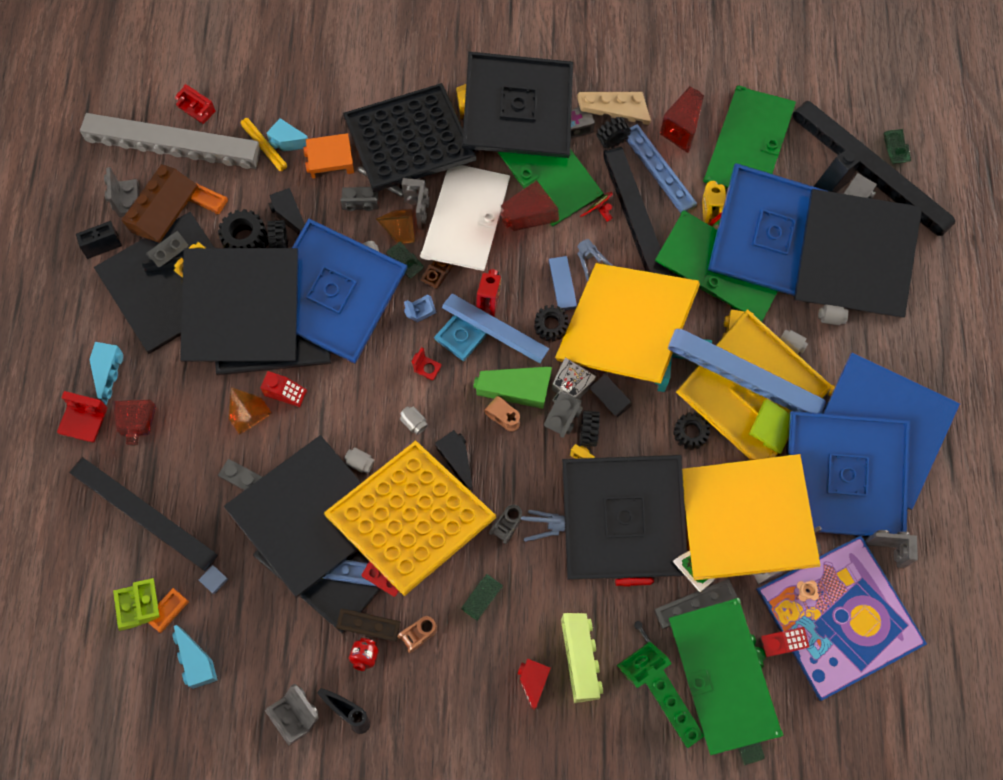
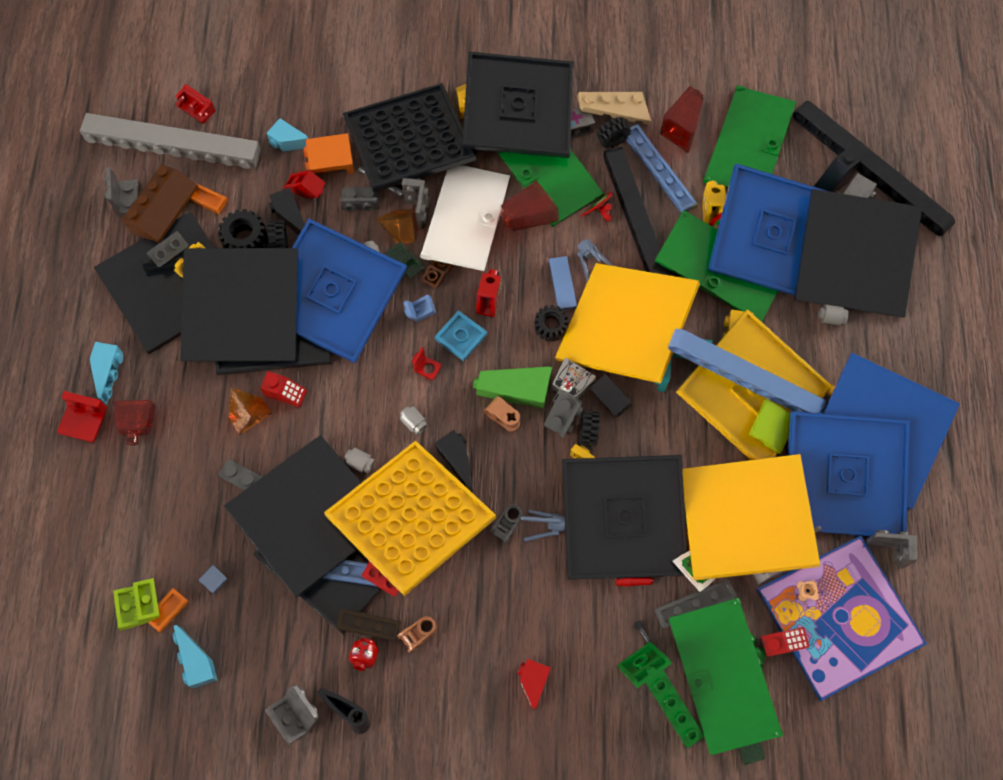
black beam [69,457,218,572] -> none
black hinge [76,221,122,259] -> none
yellow axle [241,118,287,172] -> none
medium blue tile [442,294,549,363] -> none
clear green slope [461,574,503,621] -> none
yellowish green slope [561,613,603,703] -> none
black tyre [673,412,711,450] -> none
light grey brick [780,329,808,354] -> none
clear green slope [883,129,911,164] -> none
none -> red slope [283,170,325,199]

